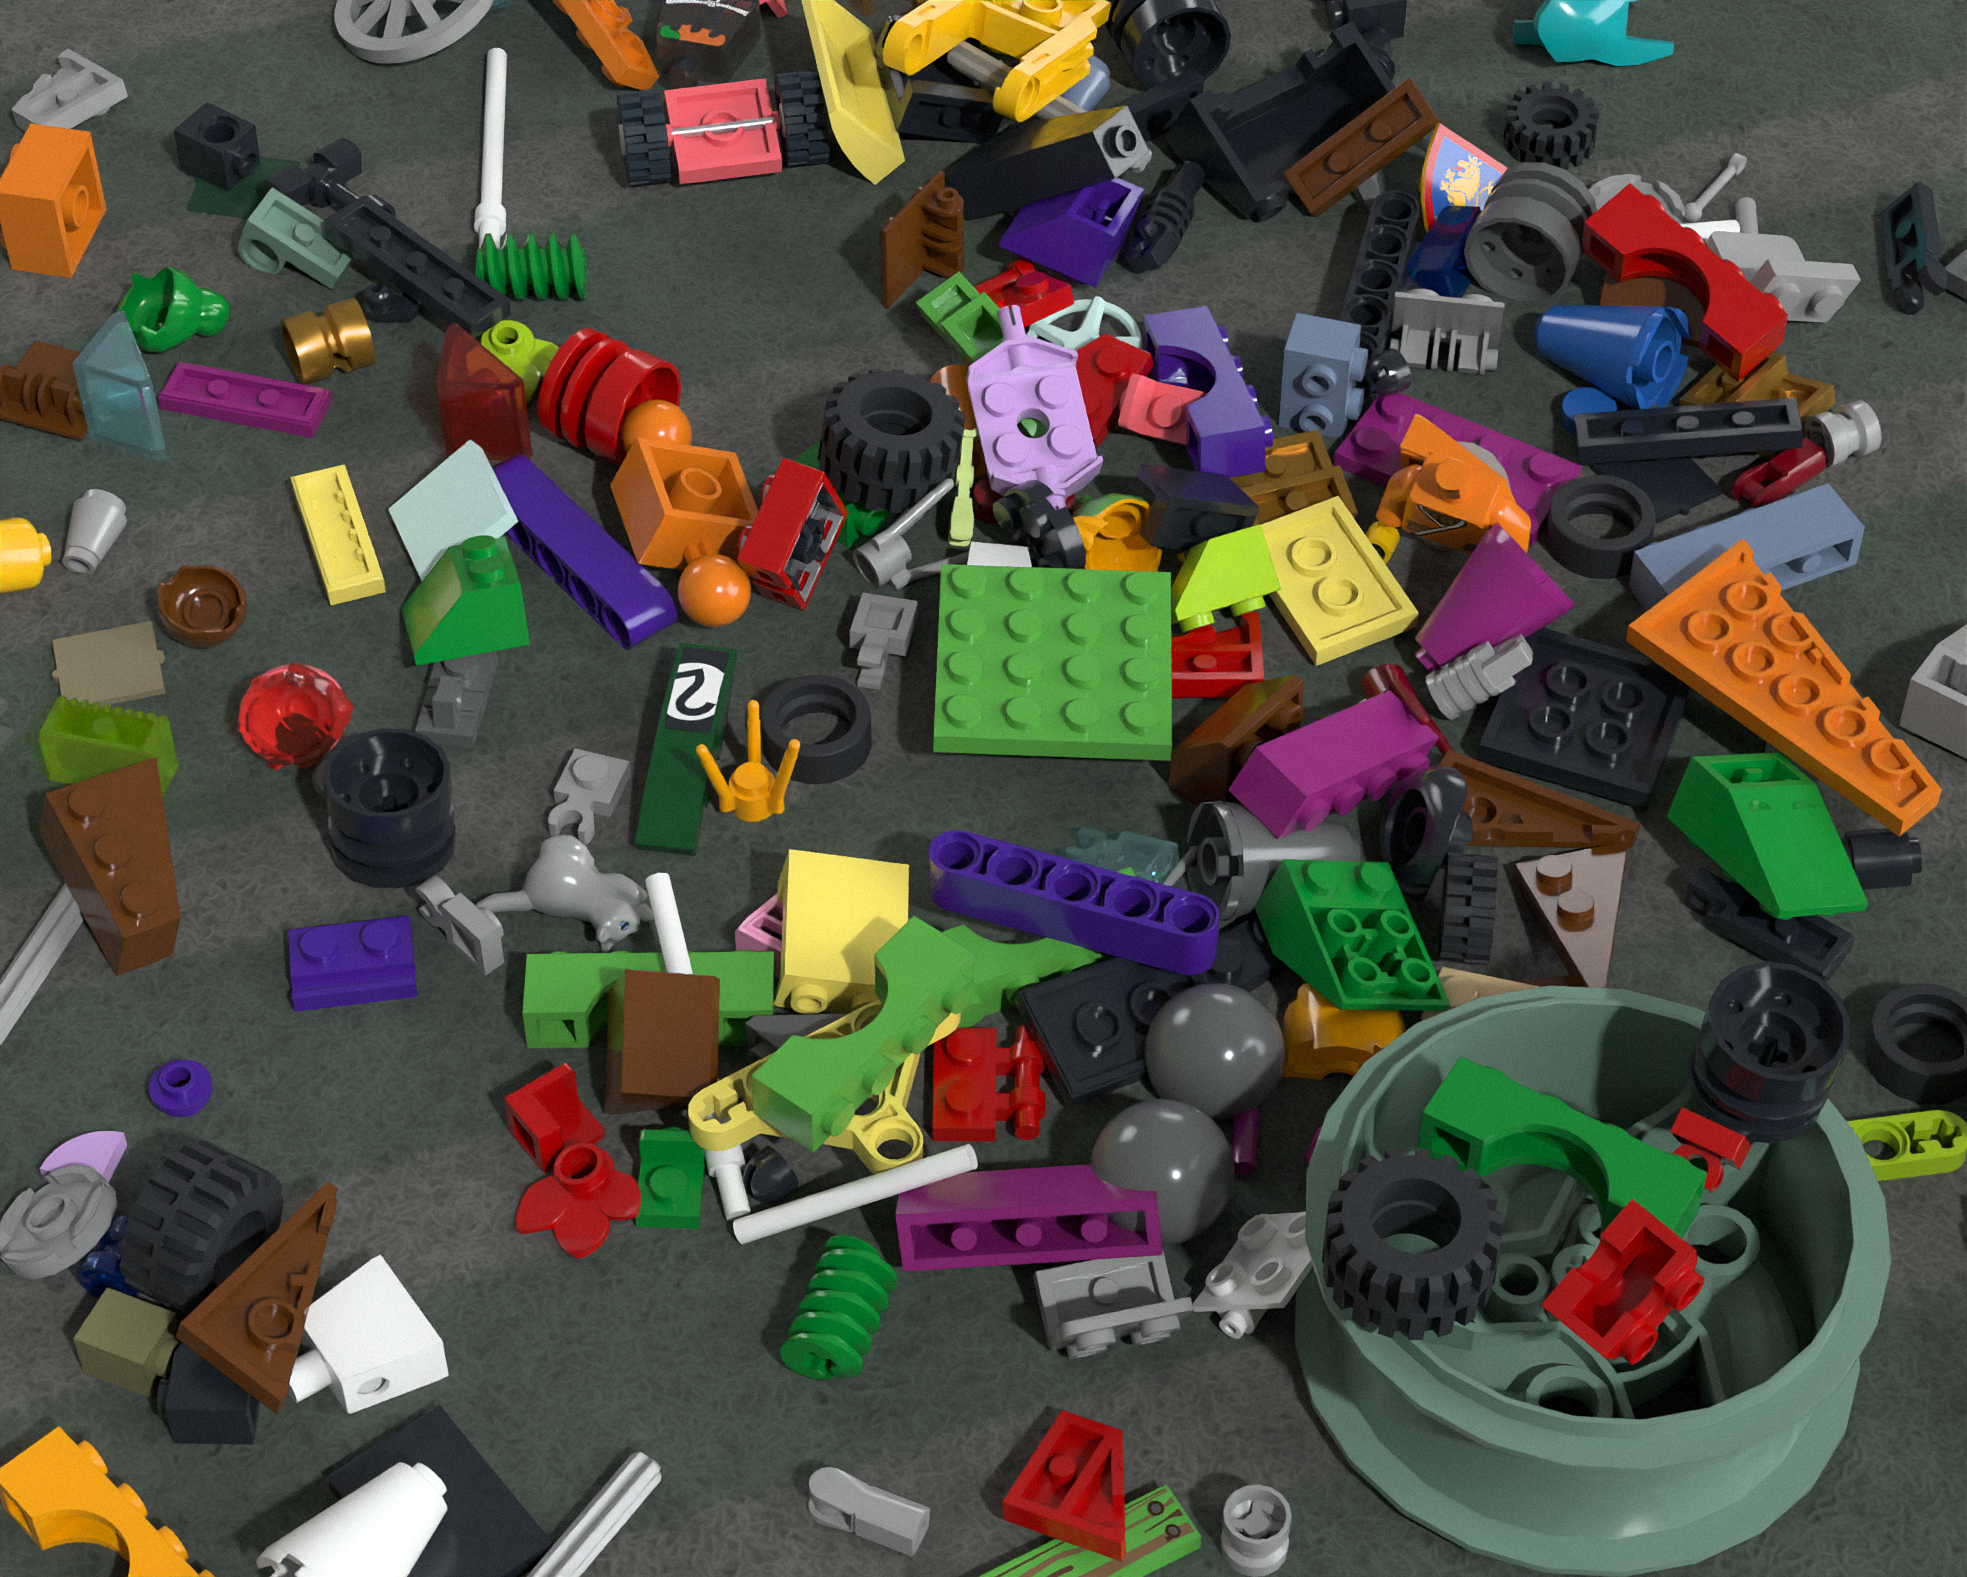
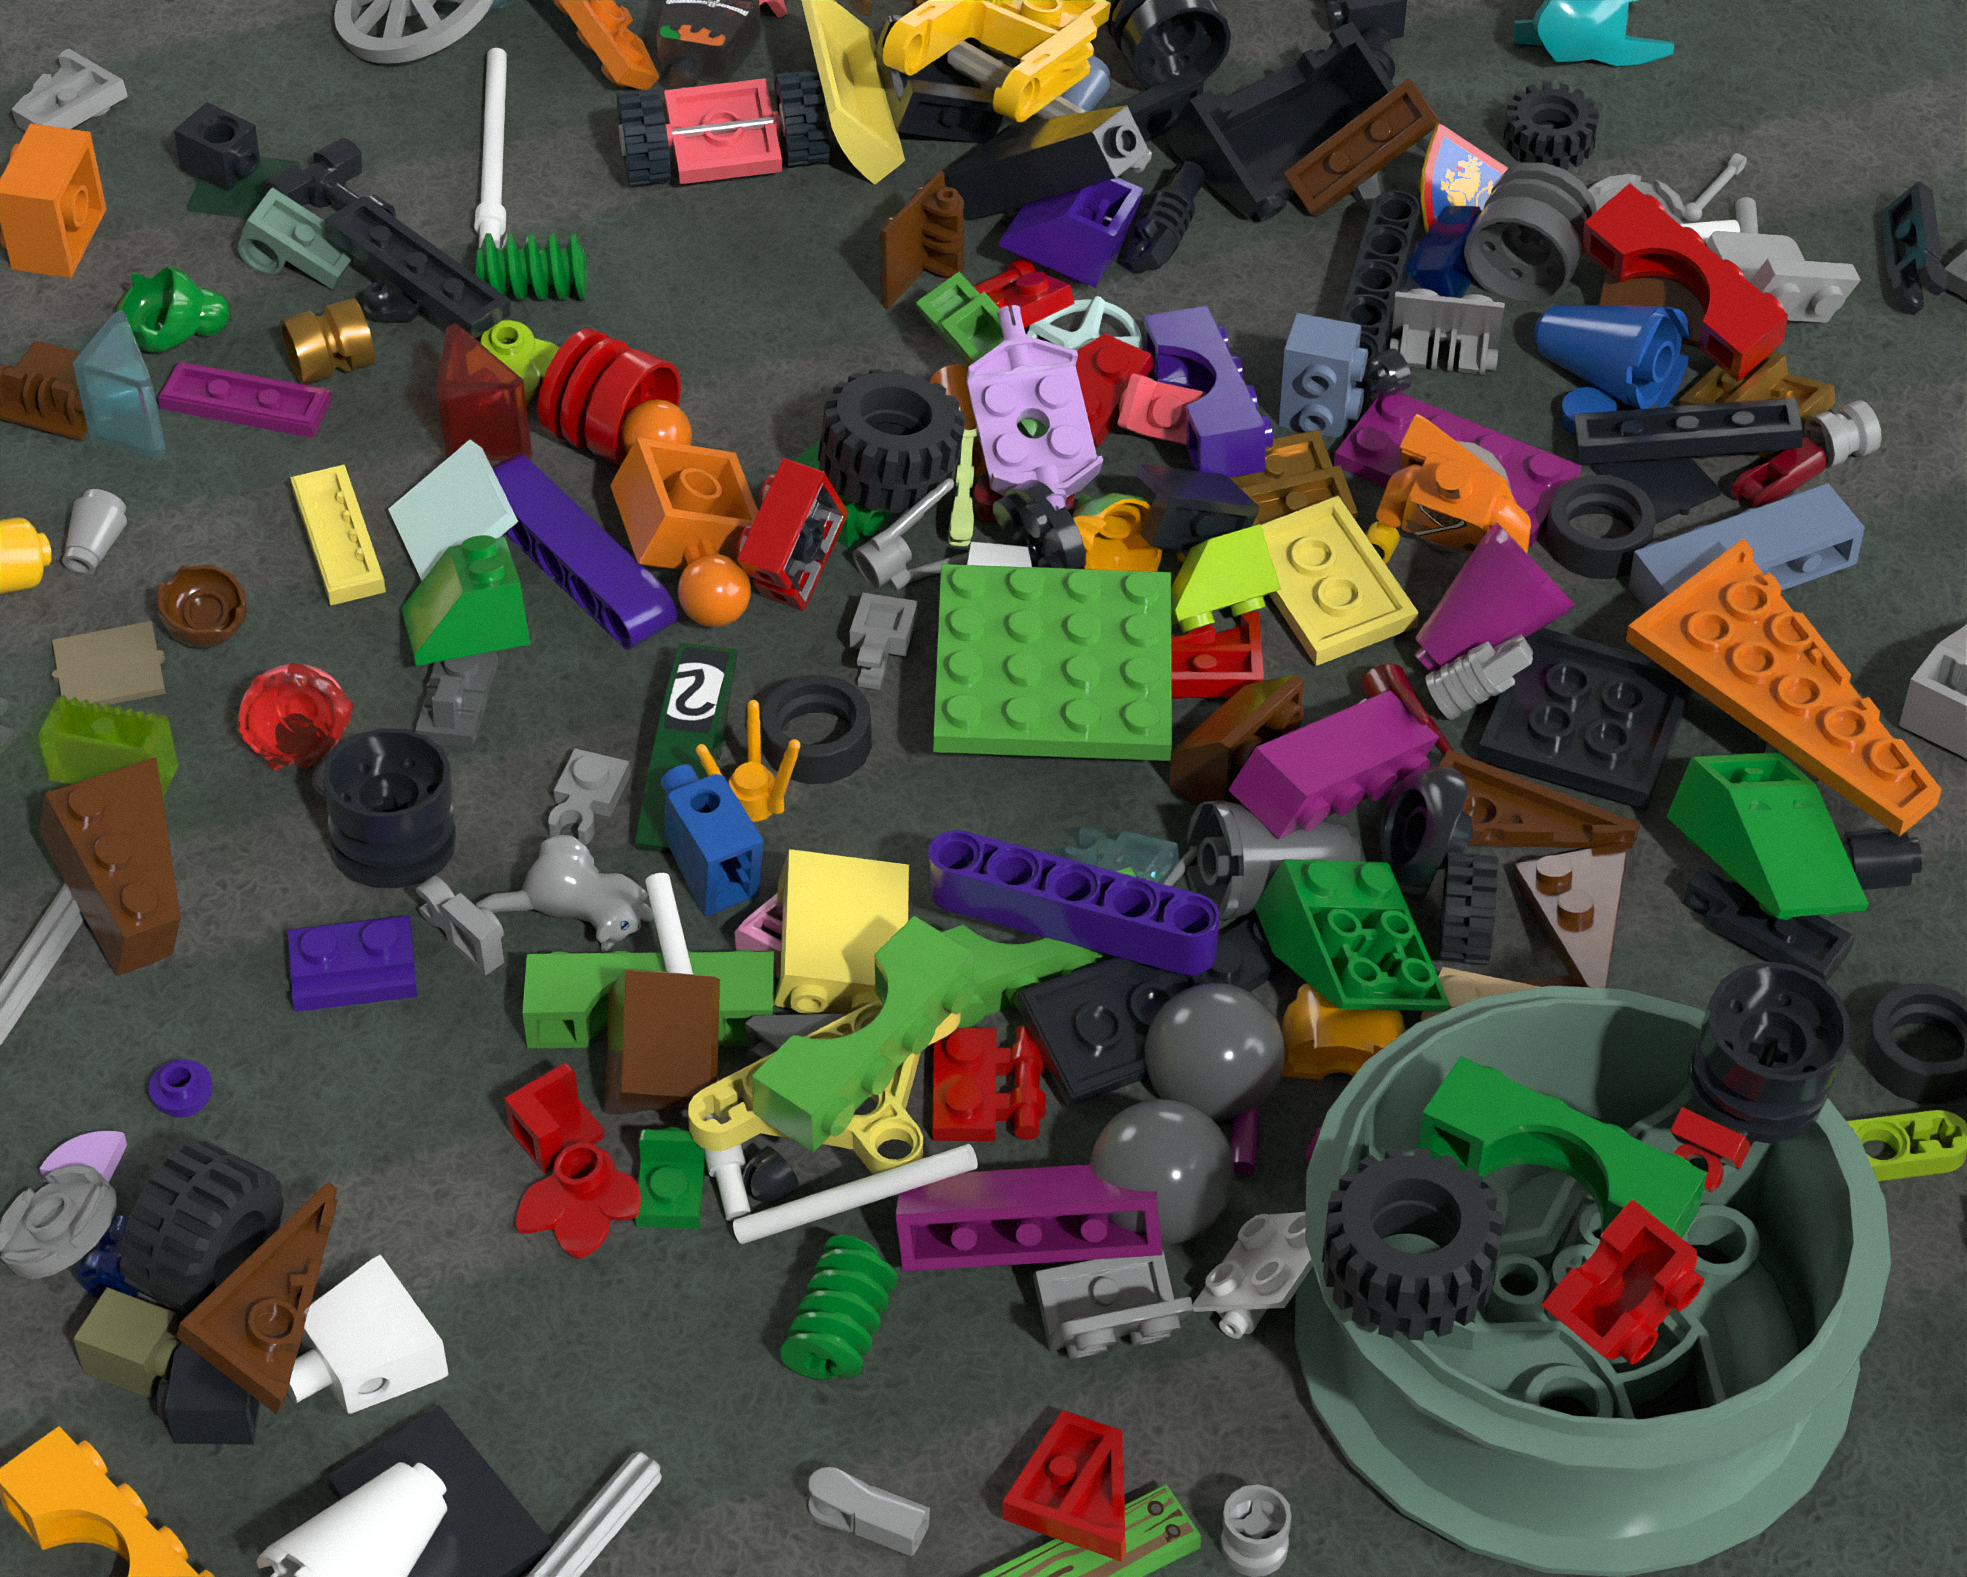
none -> blue torso [660,765,764,917]

